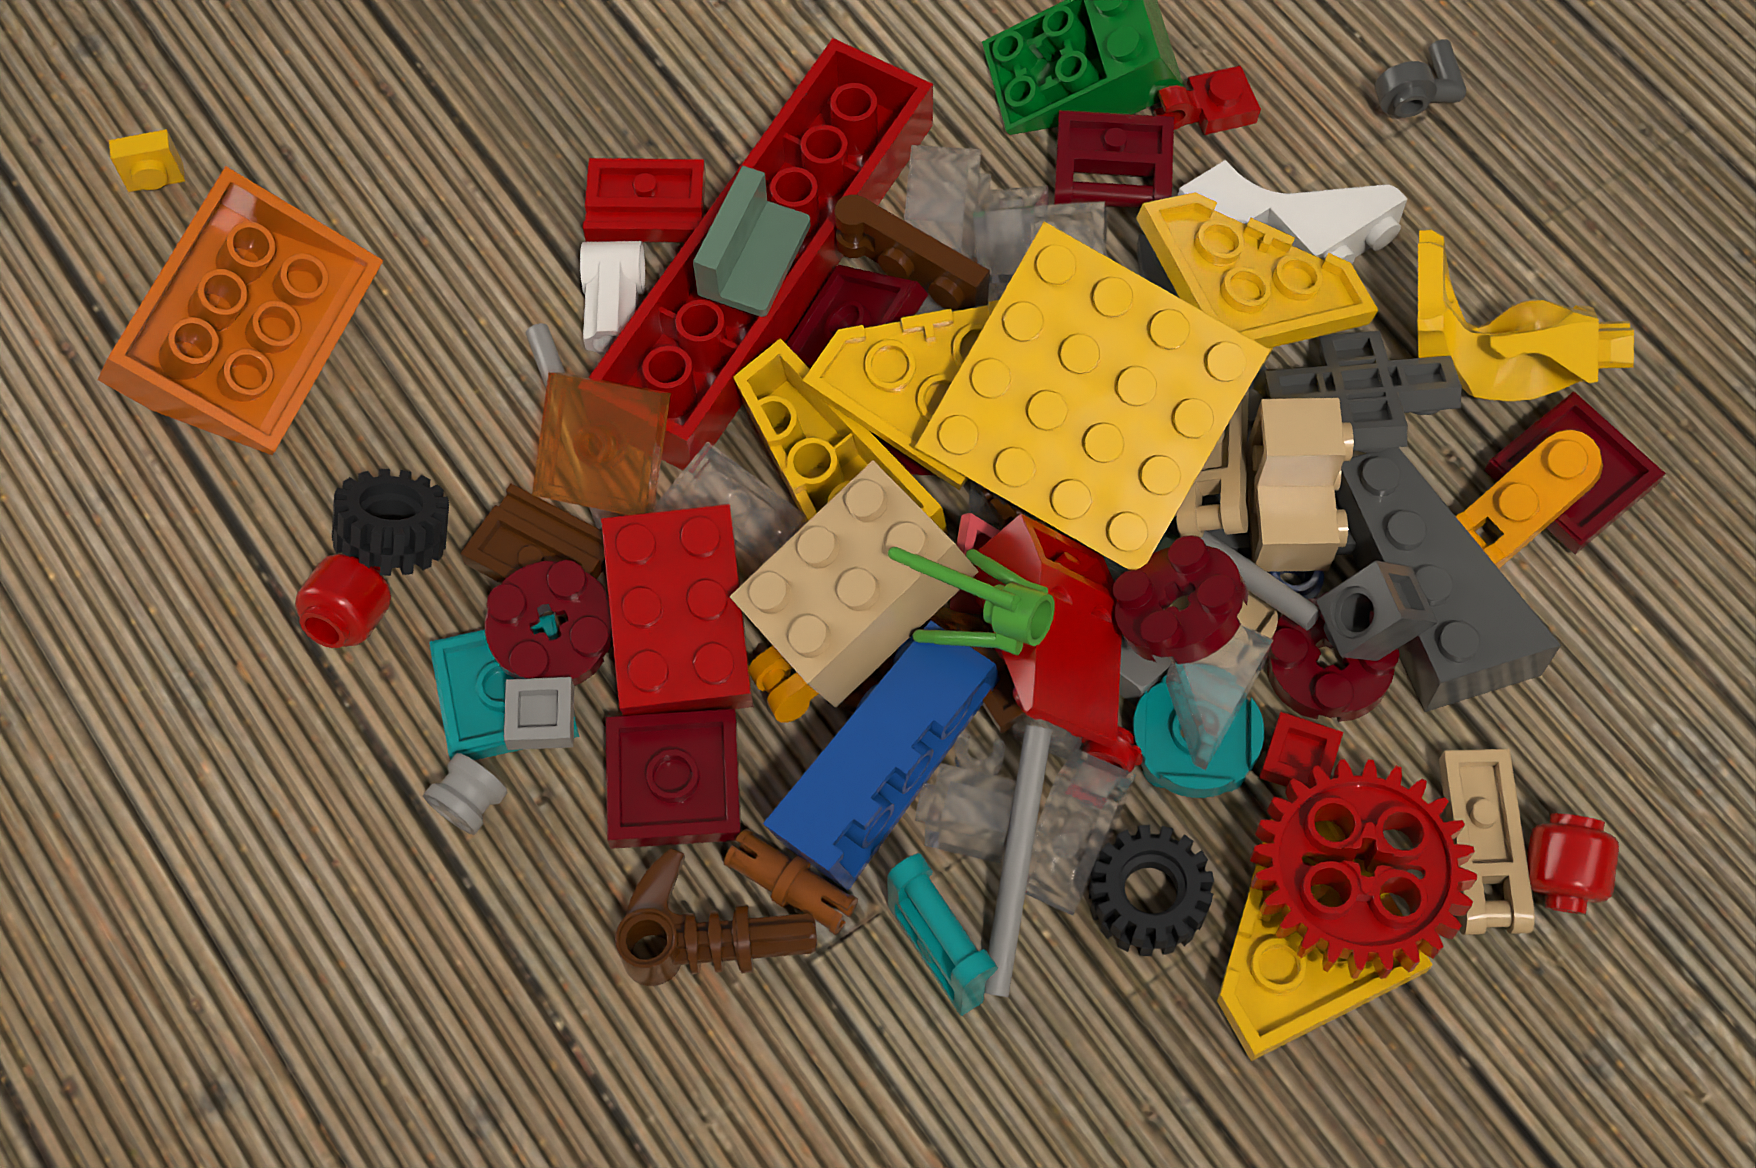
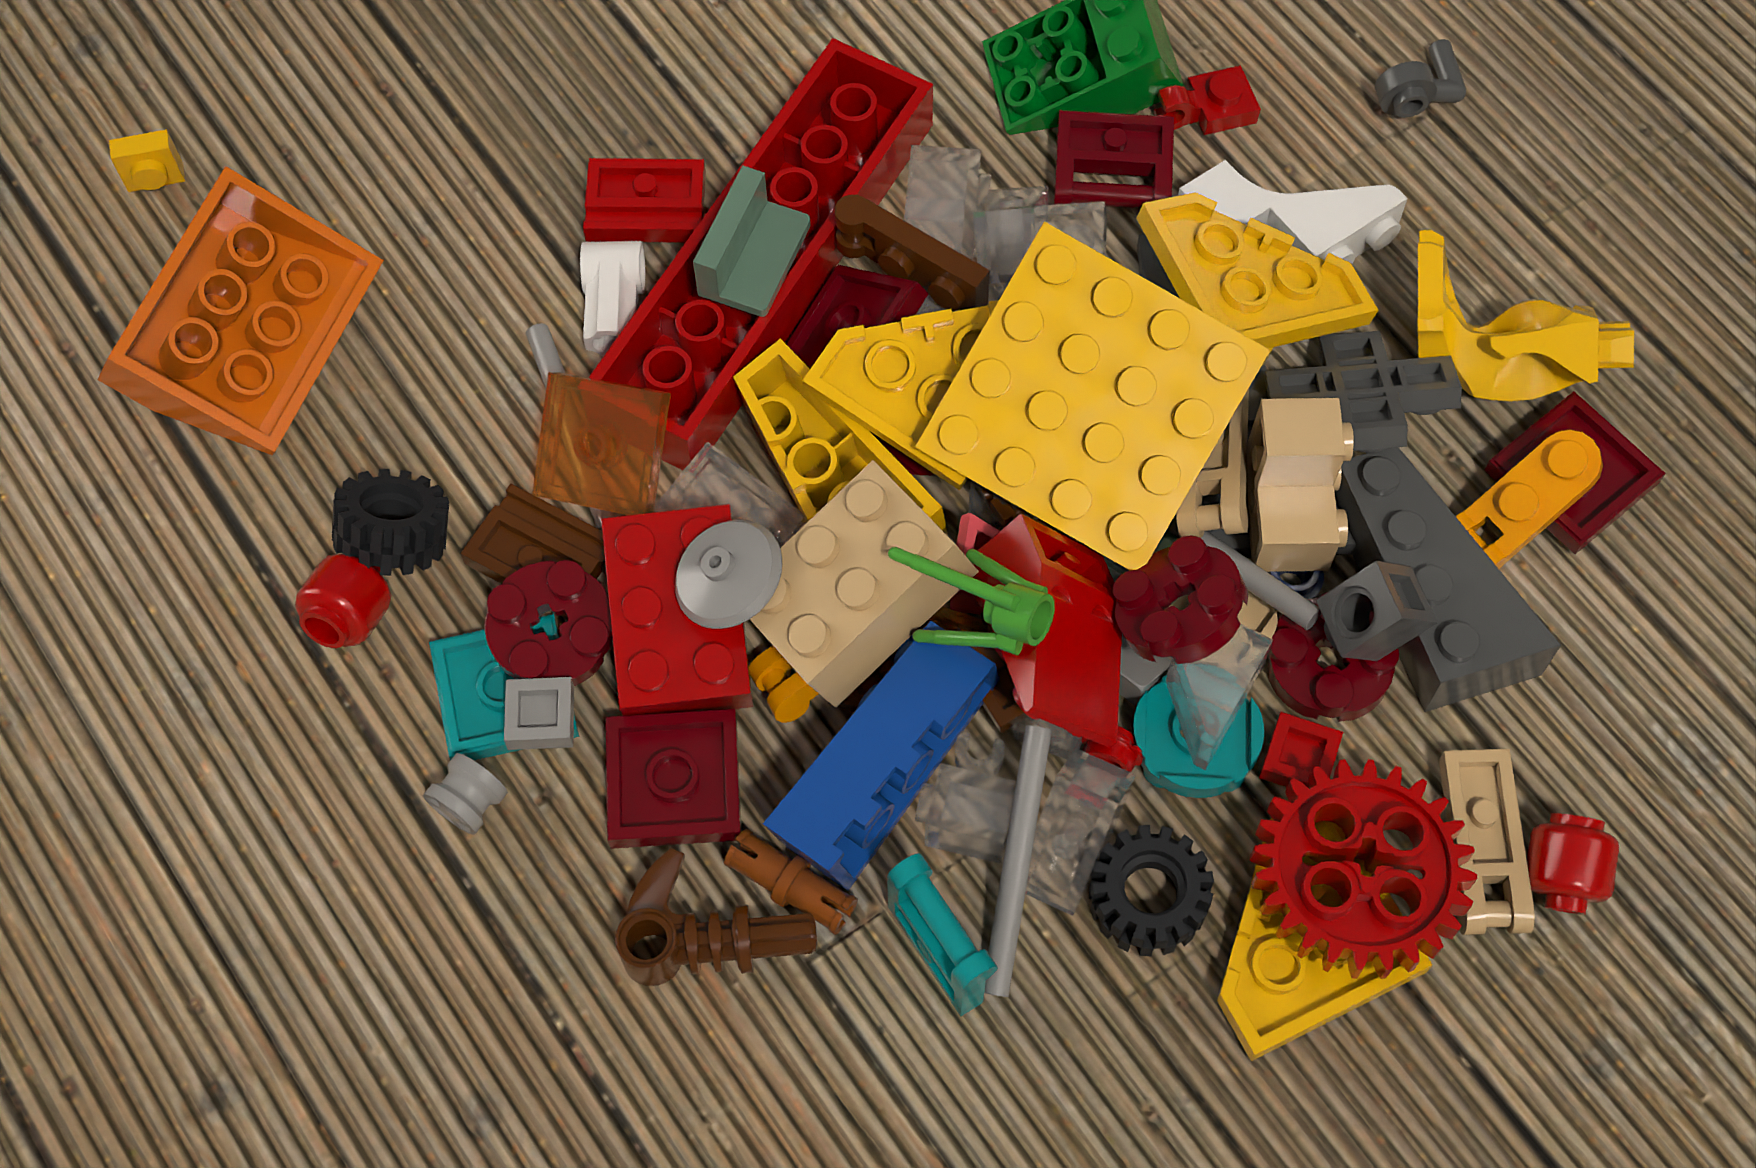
none -> light grey piece [675,519,782,629]

